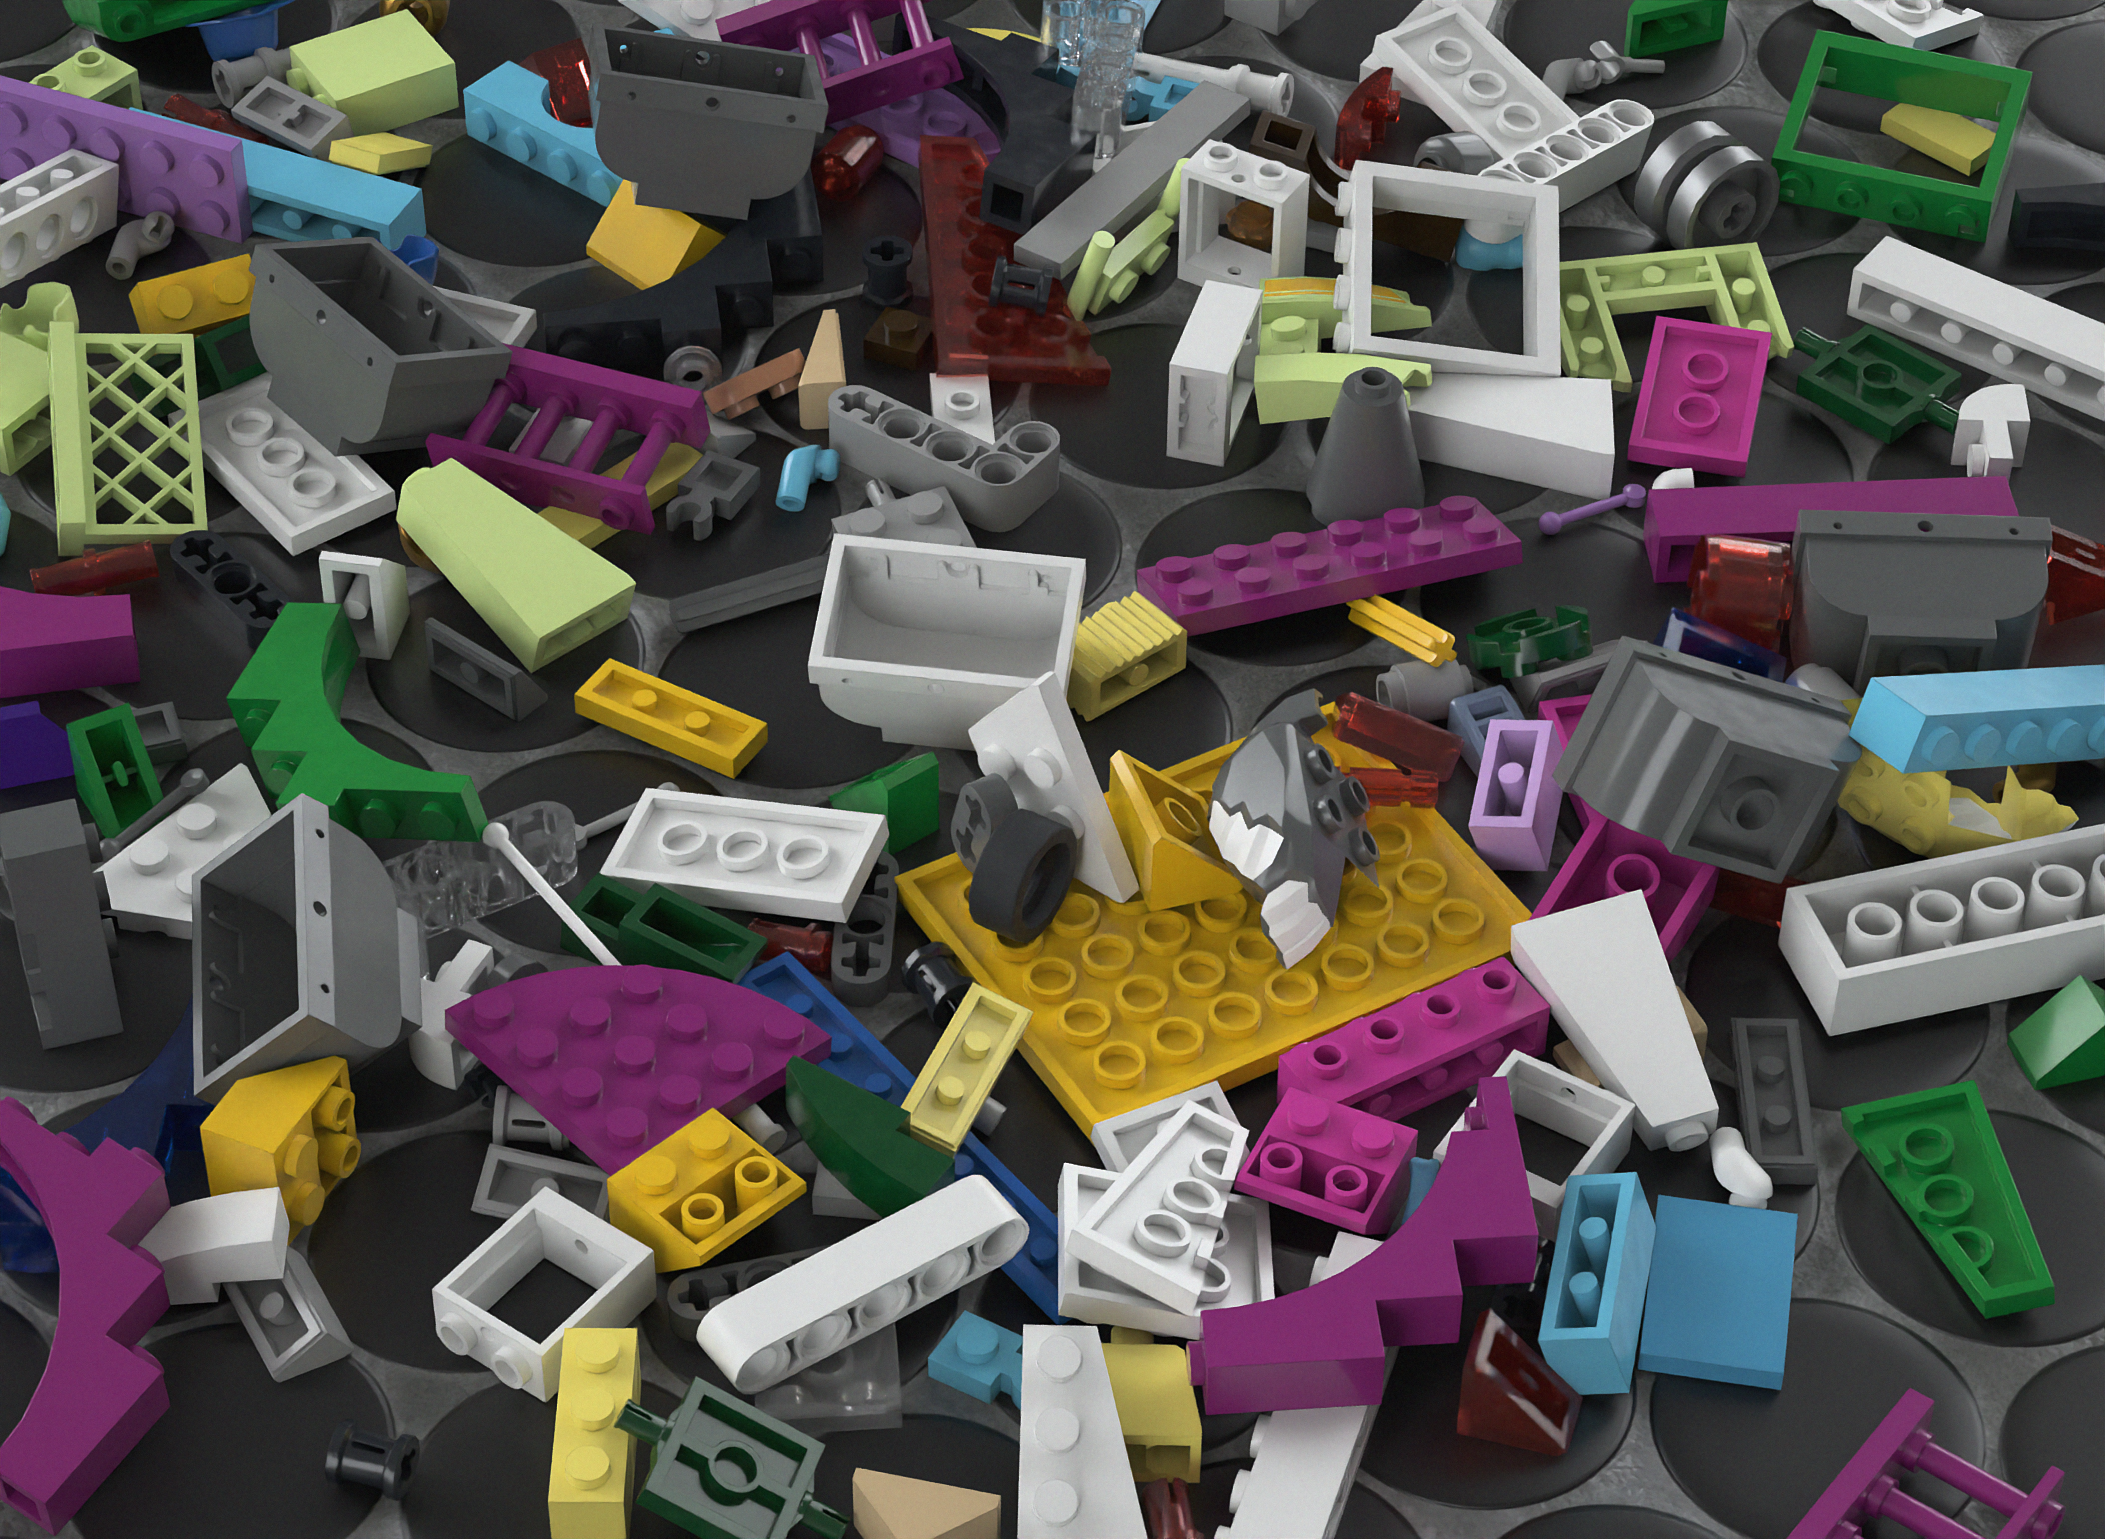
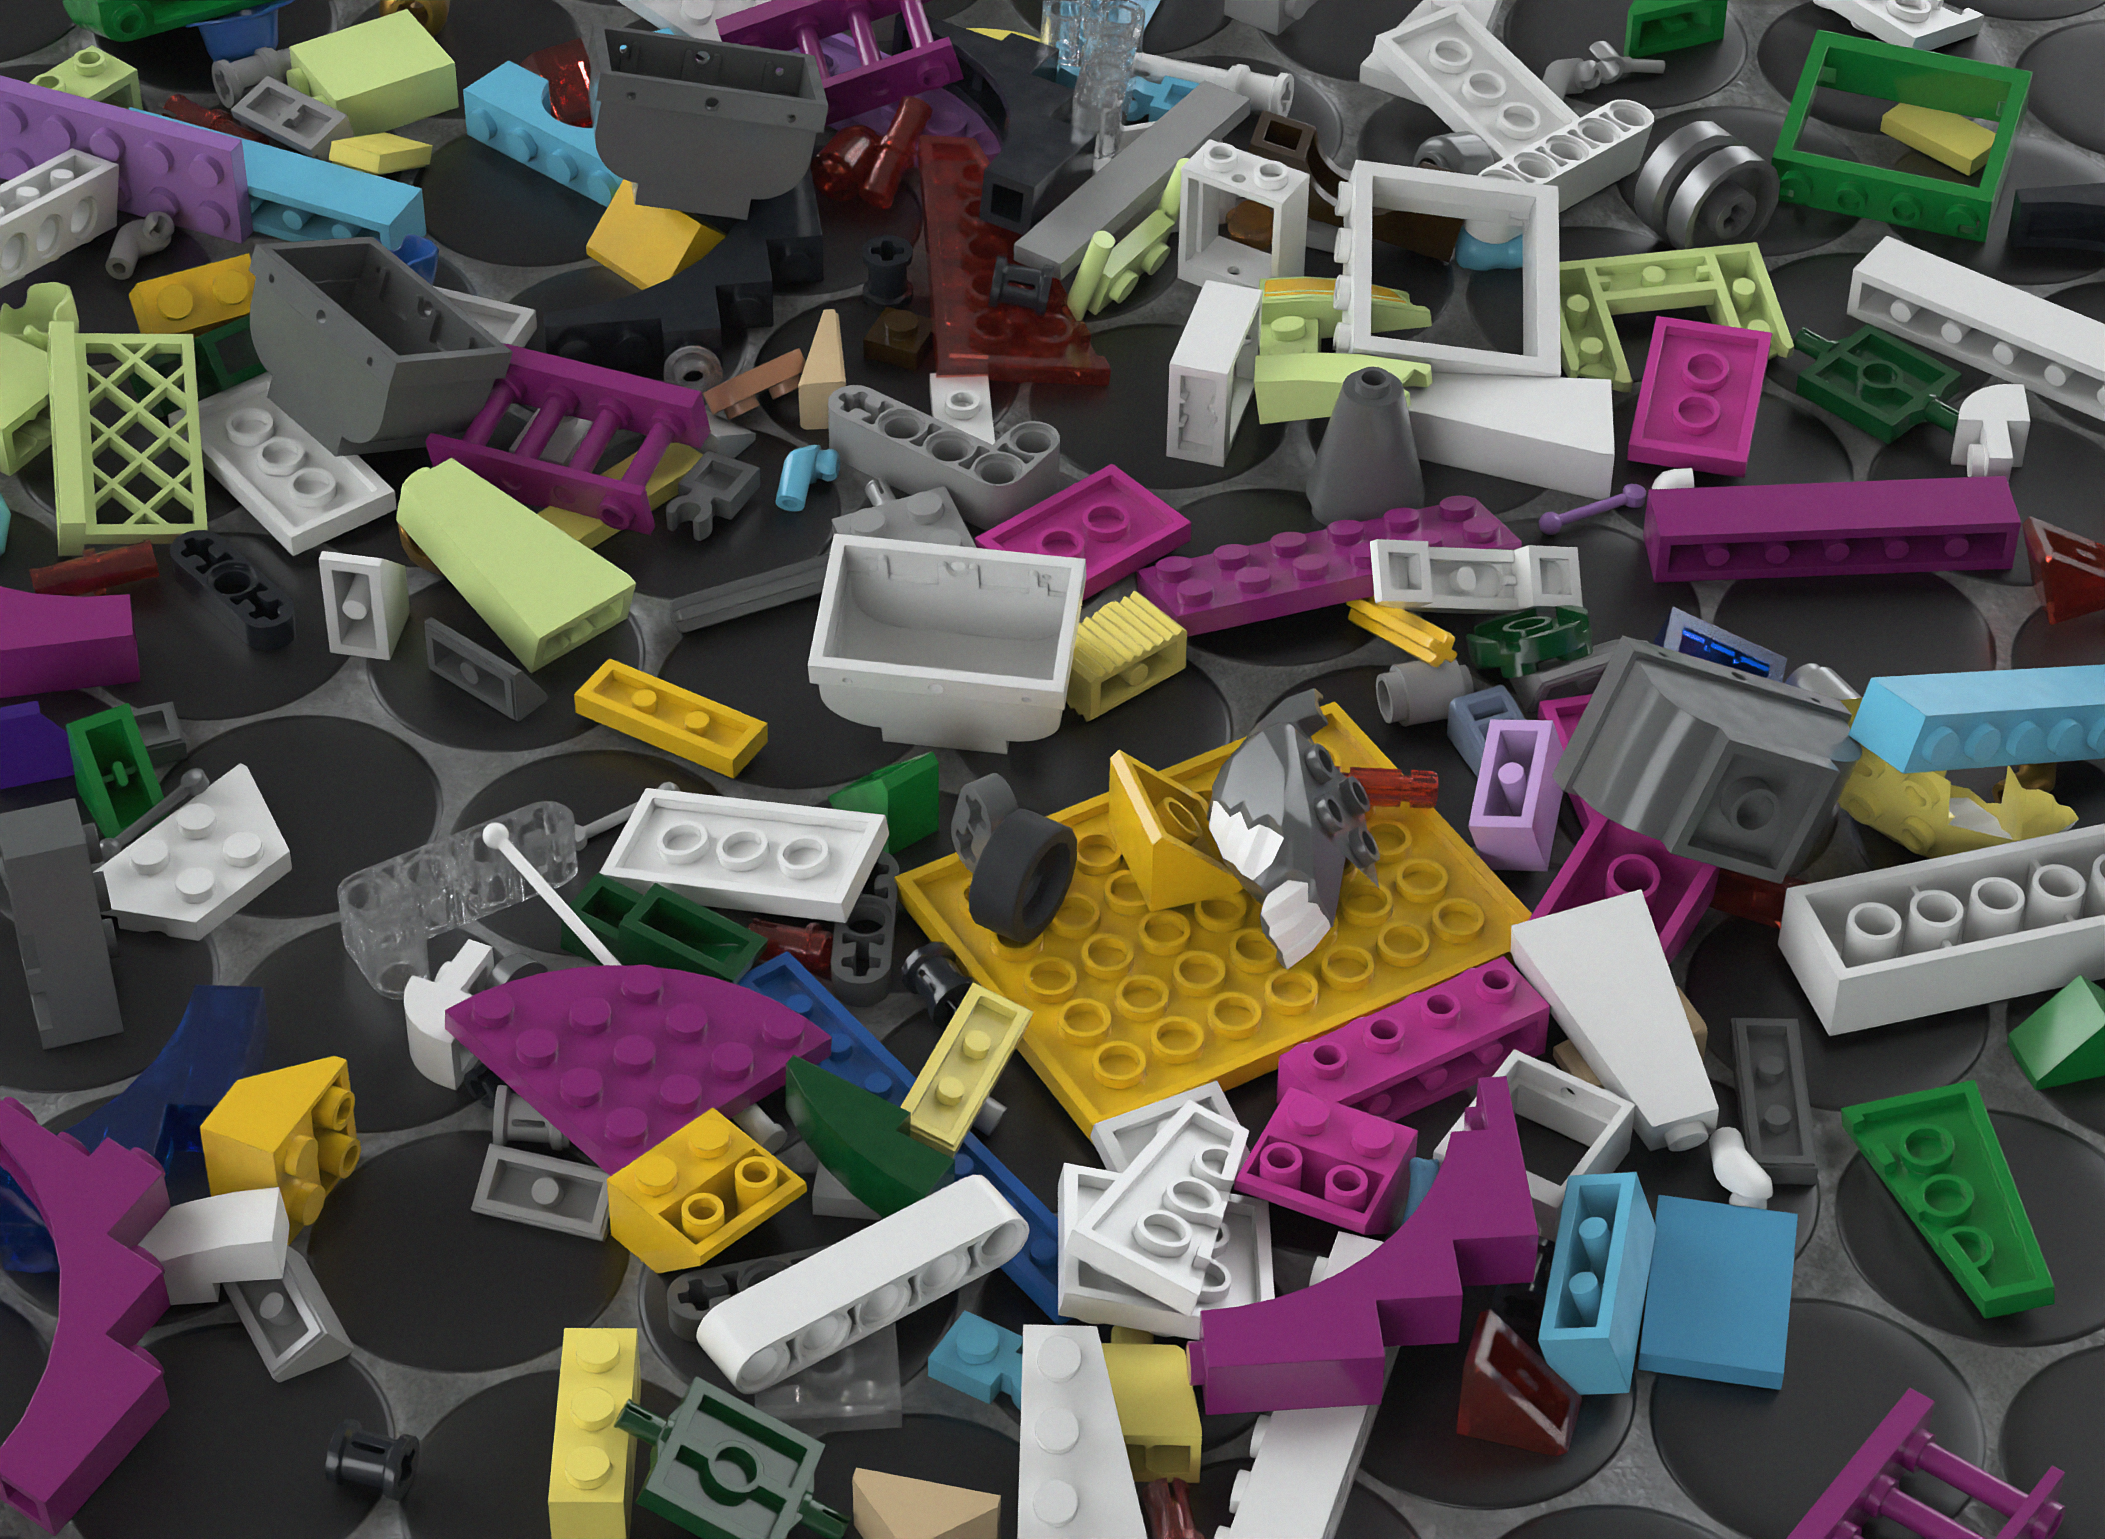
dark grey container [192,793,423,1106] -> none
green arch [226,602,489,843] -> none
white window [432,1186,657,1403] -> none
white wing [968,671,1140,903] -> none
clear red slope [1331,692,1465,782] -> none
clear red slope [1334,66,1402,171] -> none
clear red brick [1682,534,1794,666] -> none
dark grey container [1780,509,2053,698] -> none
none -> clear red pin [859,96,933,208]
none -> dark pink plate [975,464,1191,601]
none -> white slope [1370,539,1583,614]

